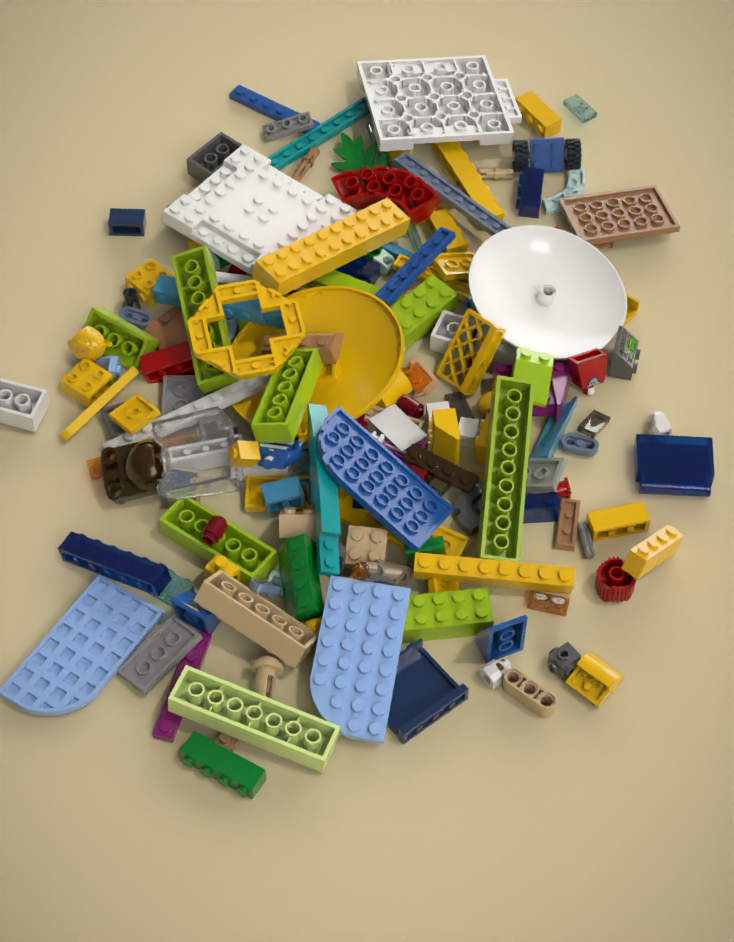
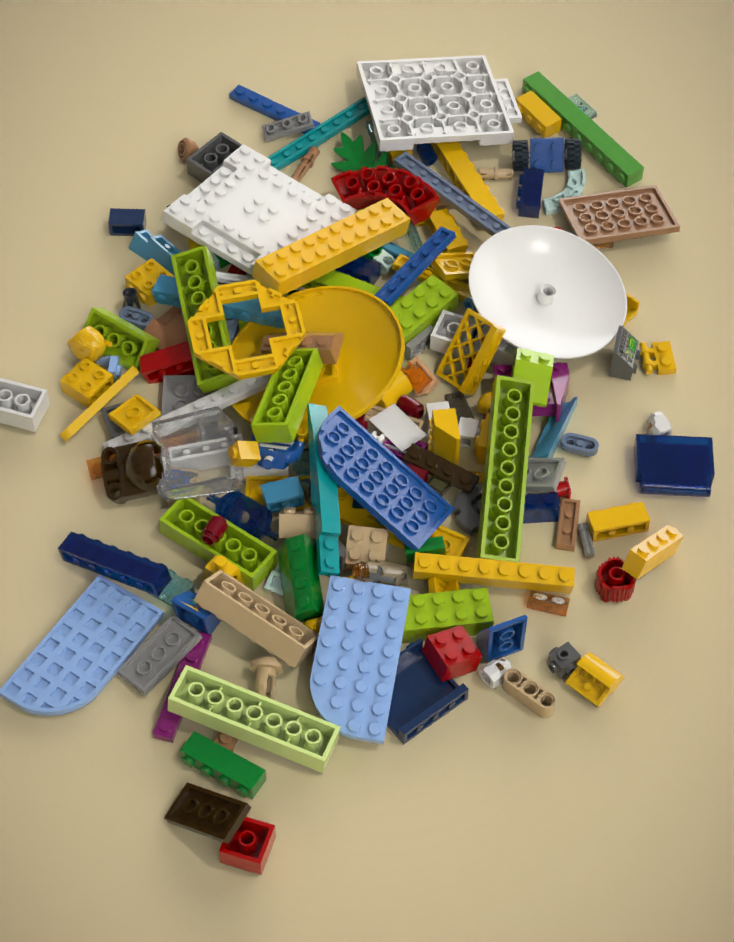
sand blue plate [248,579,282,597] -> none
red torso [567,348,607,395] -> none
clear smoke tile [577,410,611,439] -> none
none -> dark azure wedge [129,229,181,276]
none -> dark brown plate [164,782,251,844]
none -> medium nougat cone [177,138,199,161]
none -> clear blue plate [206,489,279,541]
none -> red brick [219,817,276,875]
none -> light grey panel [404,325,434,360]
none -> clear blue brick [416,143,438,166]
none -> red brick [422,625,482,682]
none -> bright green brick [522,71,644,188]
none -> yellow plate [639,341,677,375]

